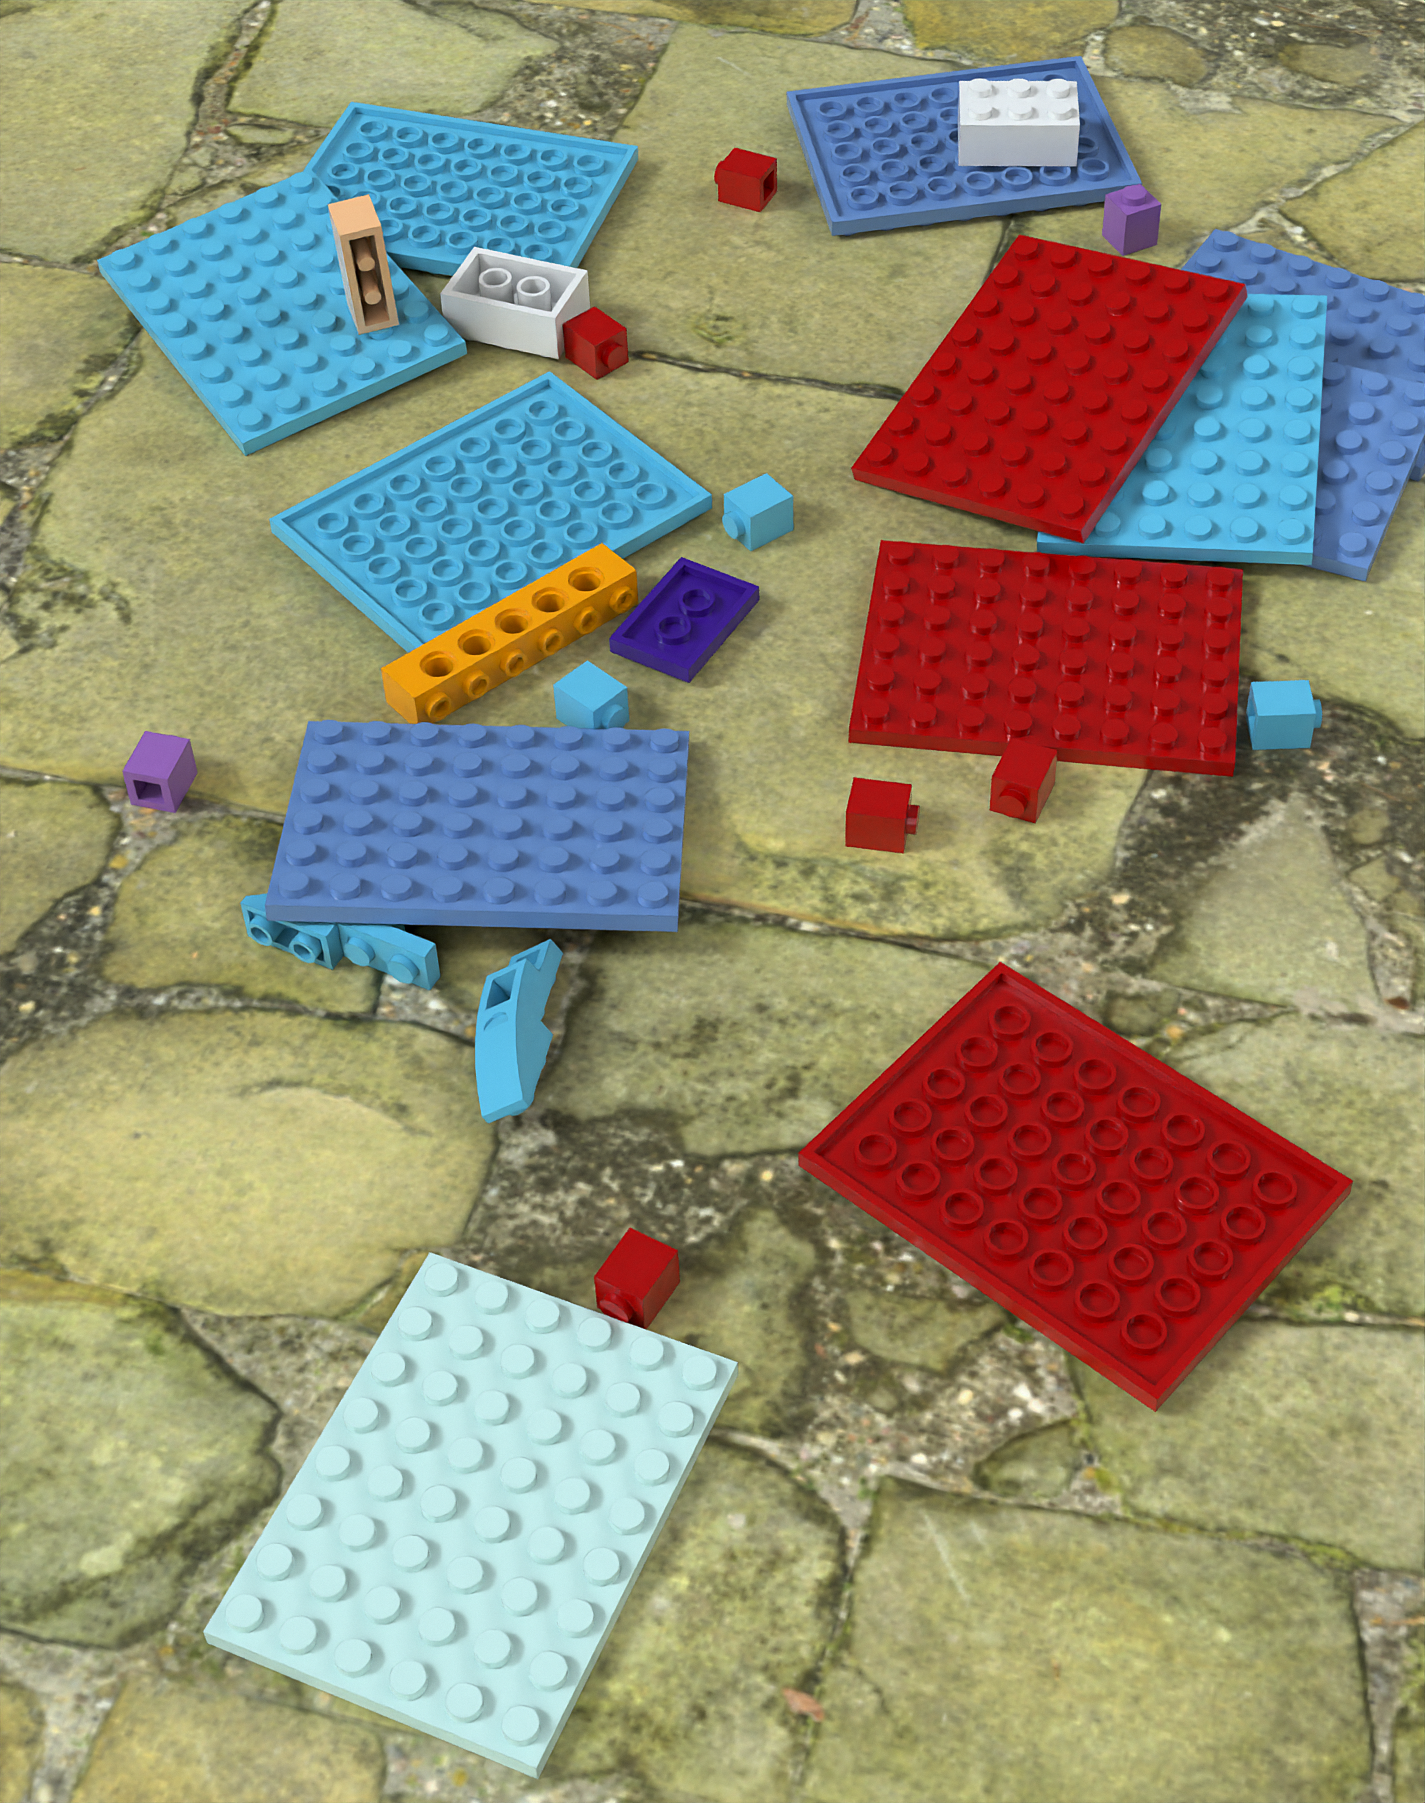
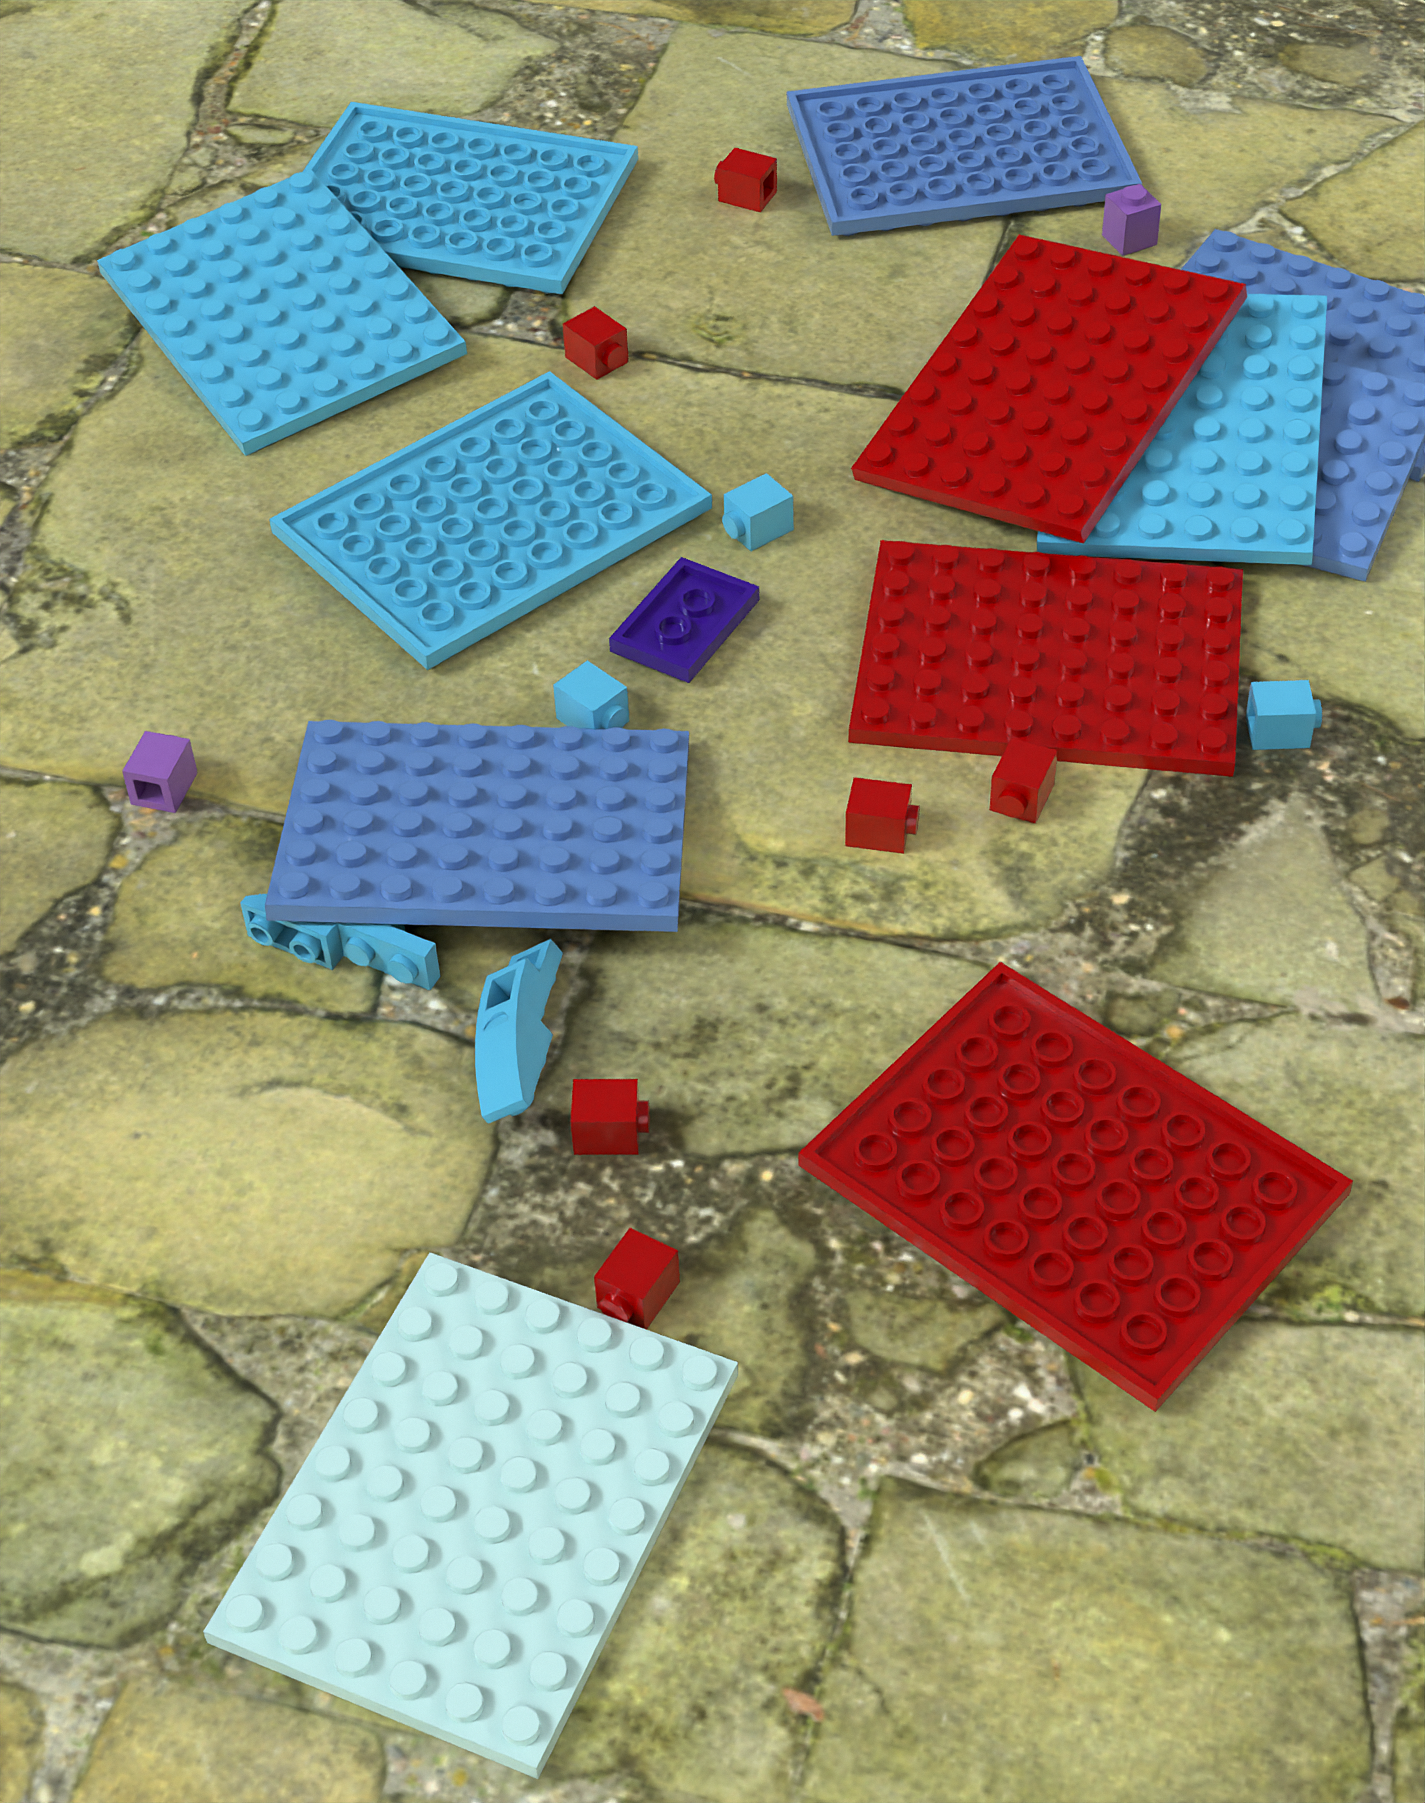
light nougat brick [327,194,399,335] -> none
light orange brick [381,543,638,724] -> none
white brick [440,247,590,359] -> none
white brick [958,78,1080,166] -> none
none -> red brick [570,1079,650,1155]

